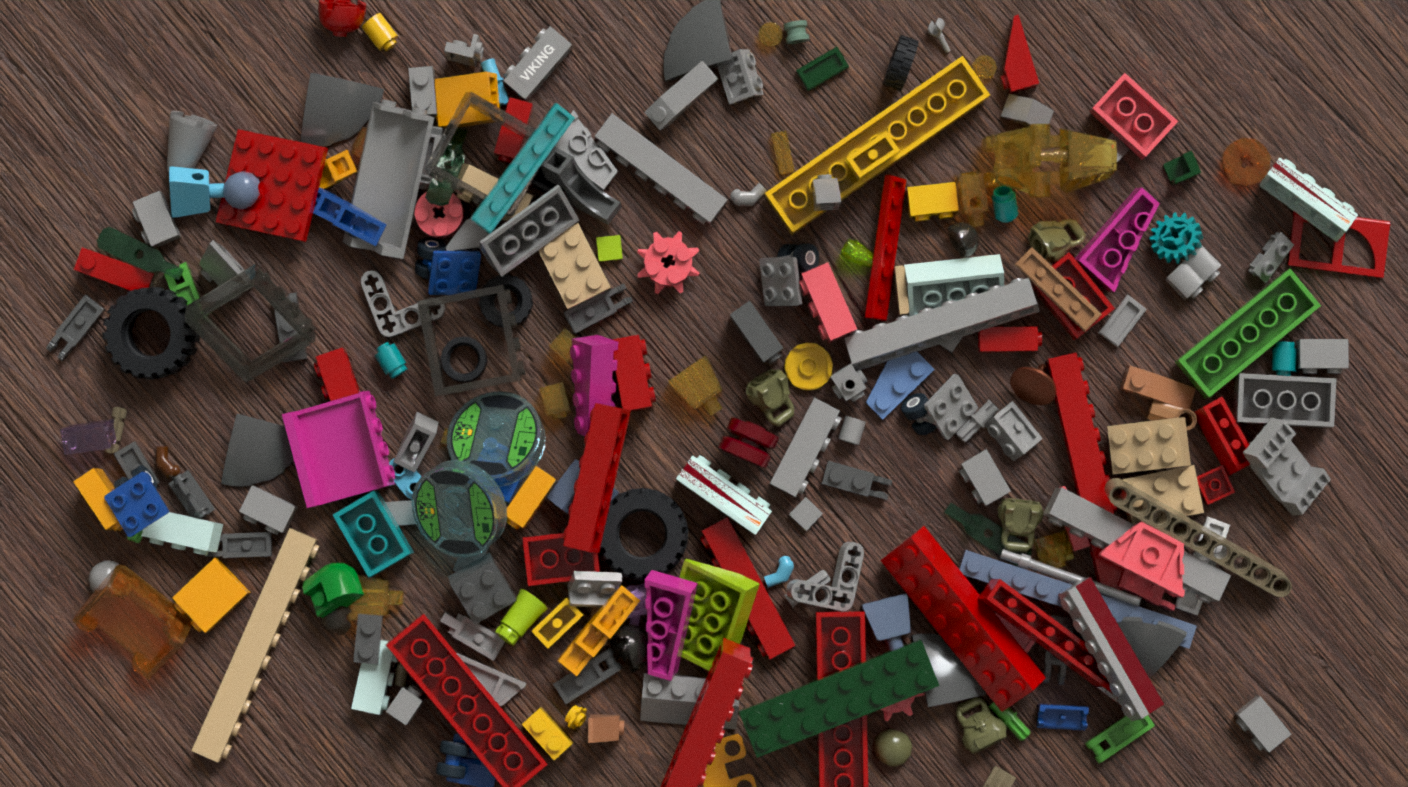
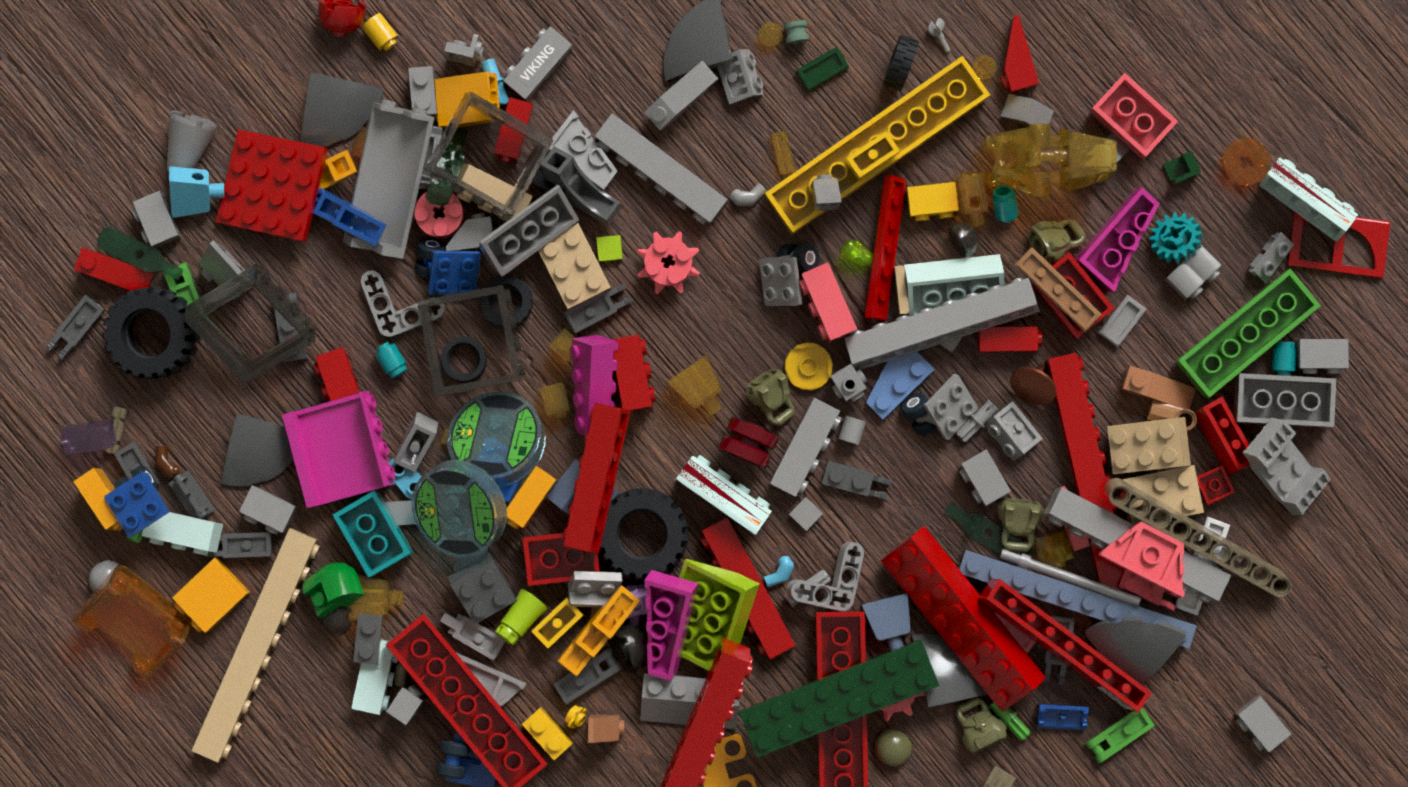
sand blue hair [223,171,260,209] -> none
teal tile [470,103,575,234] -> none
dark grey brick [730,301,783,365] -> none
brick [1058,577,1164,721] -> none

